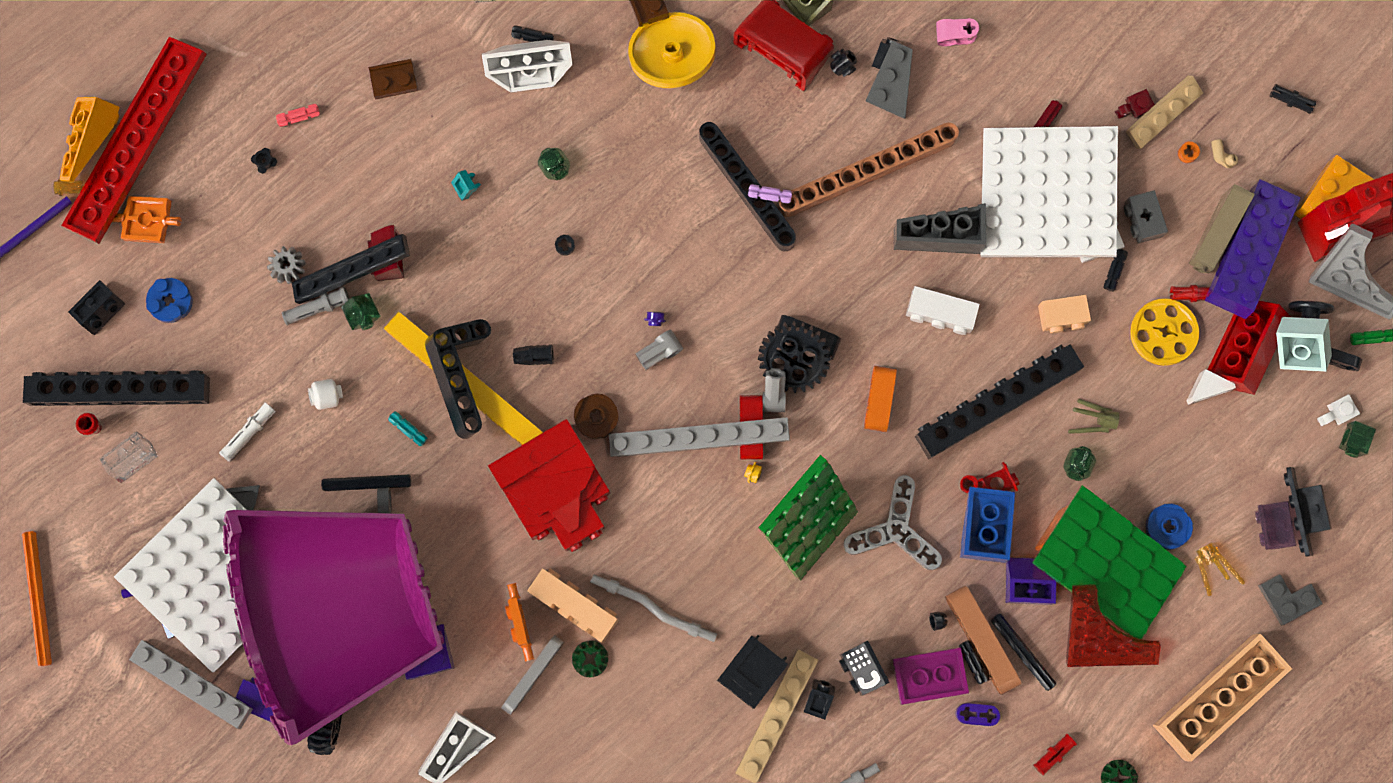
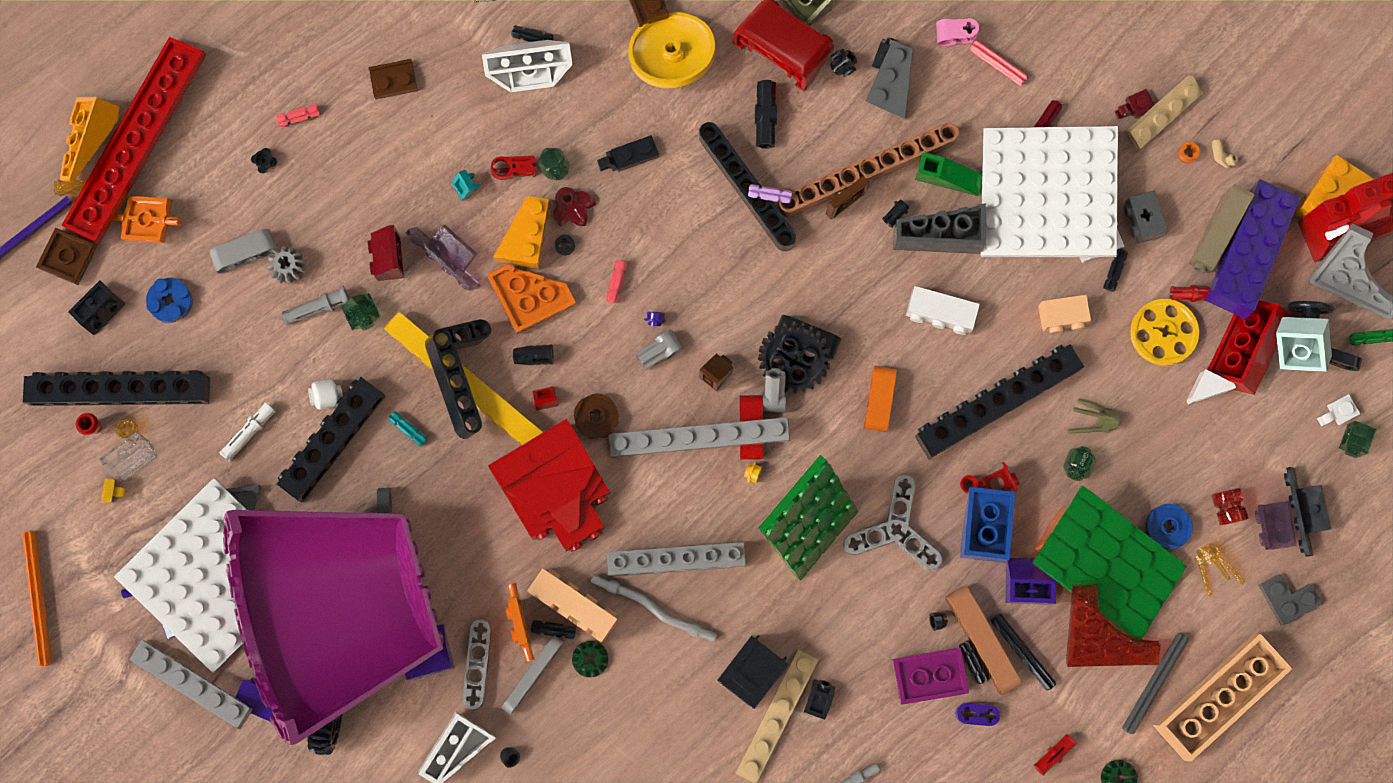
black tile [292,234,410,304] -> none
black axle [321,475,412,491] -> none
slope [839,641,890,696] -> none
black pin [1269,84,1316,114] -> none
none -> reddish brown plate [36,227,97,285]
none -> yellow tile [101,478,125,503]
none -> clear yellow bush [115,419,139,440]
none -> light grey beam [209,229,277,274]
none -> black brick [276,377,385,503]
none -> bracket [406,225,480,291]
none -> light grey beam [463,619,492,709]
none -> orange plate [487,265,576,334]
none -> red piece [490,155,536,180]
none -> light orange wedge [493,196,551,269]
none -> black hinge [500,747,520,768]
none -> black axle [531,620,576,639]
none -> red slope [532,386,558,411]
none -> dark red plate [554,187,596,226]
none -> black hinge [597,135,659,172]
none -> coral axle [606,260,628,303]
none -> light grey brick [607,542,745,577]
none -> reddish brown slope [699,353,734,392]
none -> black piece [755,80,777,149]
none -> reddish brown plate [825,176,868,219]
none -> black pin [882,199,910,228]
none -> green slope [915,152,983,196]
none -> coral axle [970,40,1028,85]
none -> dark grey axle [1122,633,1189,734]
none -> clear red wheel [1211,488,1249,526]

